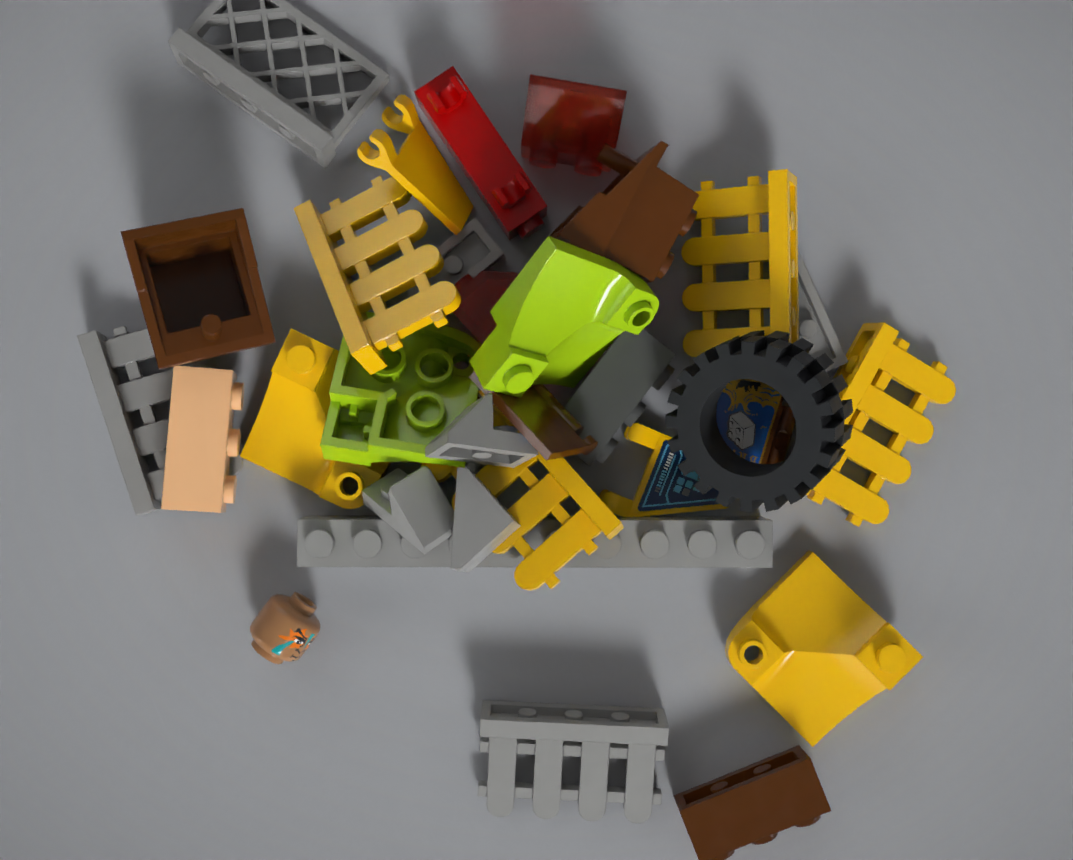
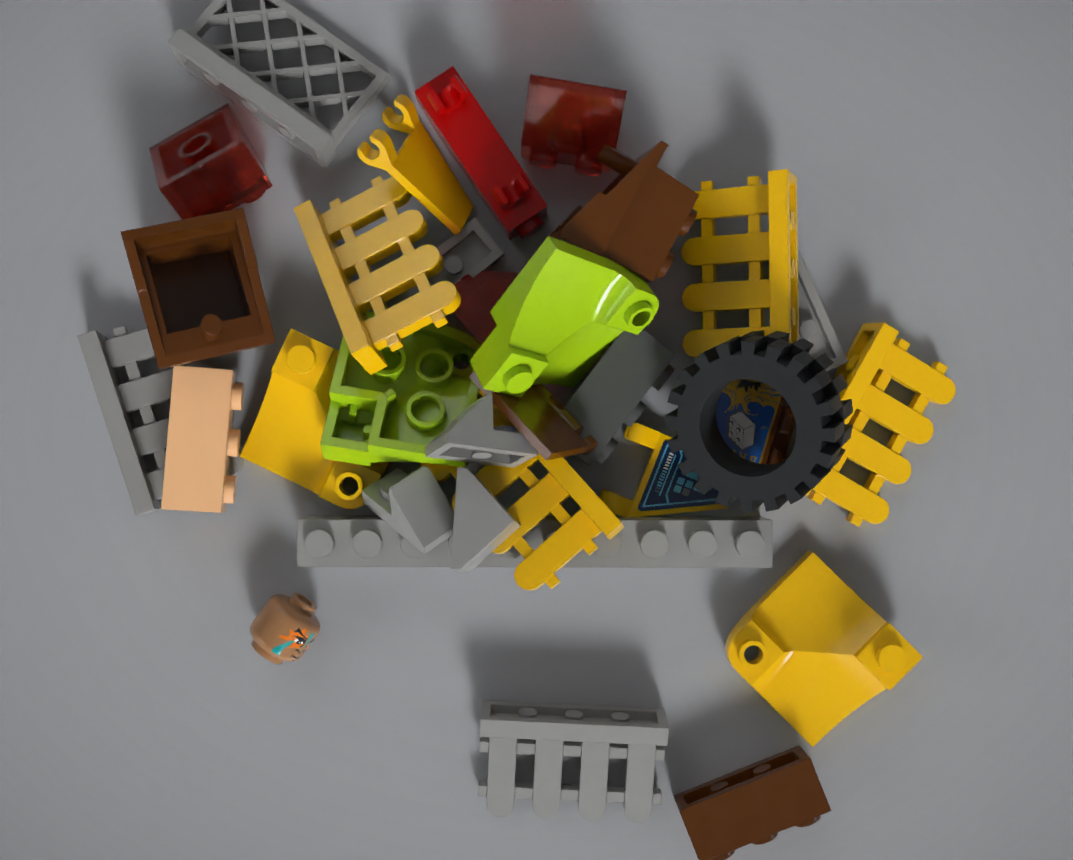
none -> clear red slope [149,103,273,219]

